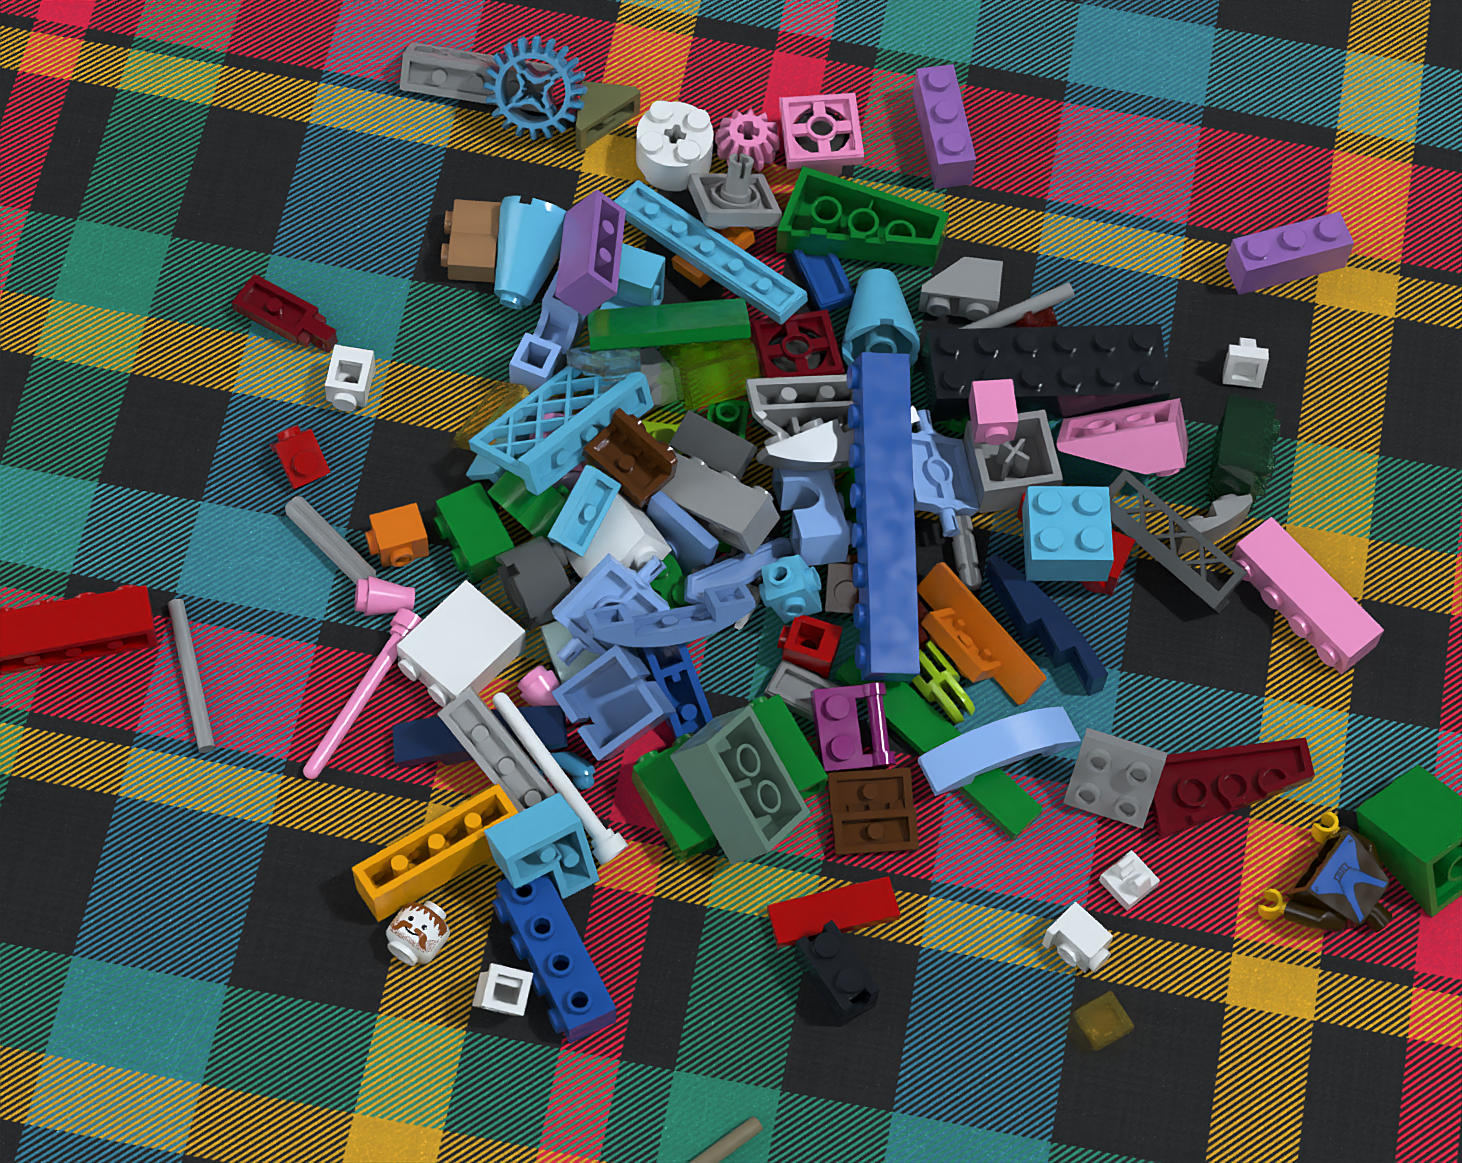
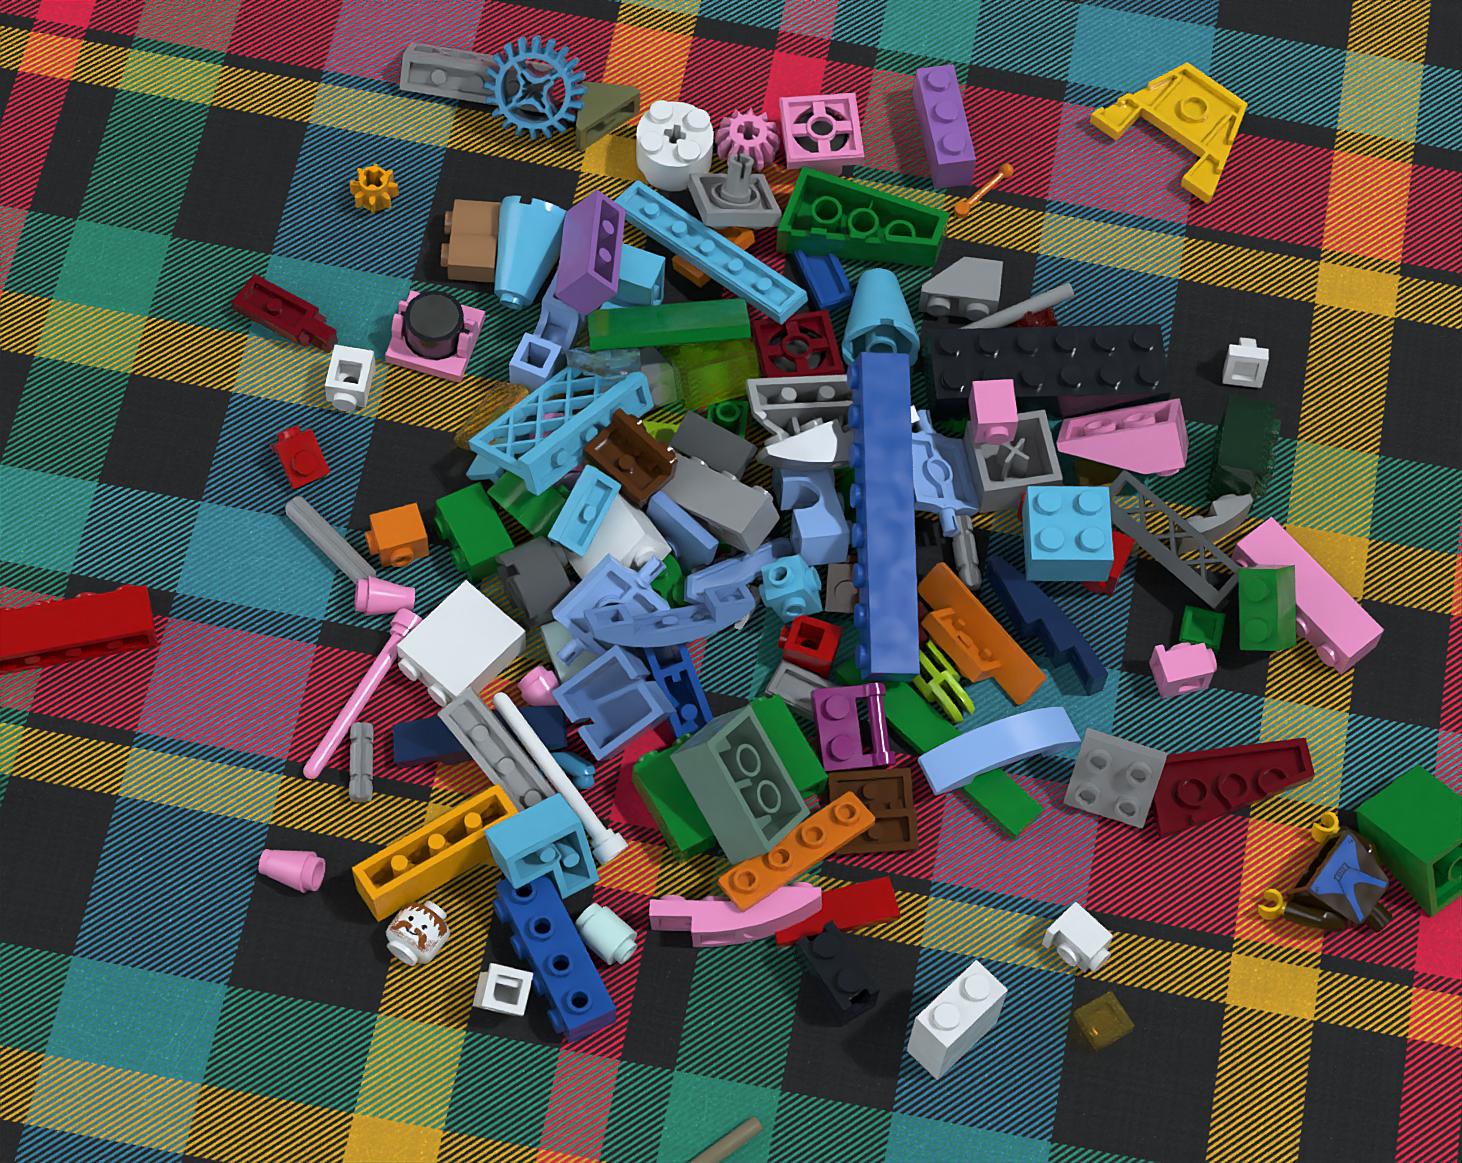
light grey bar [167,599,215,753] -> none
white tile [1099,850,1160,911] -> none
medium lavender brick [1225,212,1354,295] -> none
none -> bright pink cone [259,849,325,893]
none -> light grey axle [349,722,374,803]
none -> light orange gear [350,163,399,214]
none -> piece [385,290,485,383]
none -> light aqua brick [574,903,638,965]
none -> bright pink slope [649,882,822,947]
none -> orange bracket [718,791,875,912]
none -> white brick [907,960,1008,1080]
none -> orange hinge [954,163,1014,218]
none -> clear yellow plate [1072,458,1123,497]
none -> yellow wing [1090,62,1248,204]
none -> bright pink brick [1149,643,1217,699]
none -> green tile [1178,605,1226,655]
none -> green brick [1238,565,1297,651]

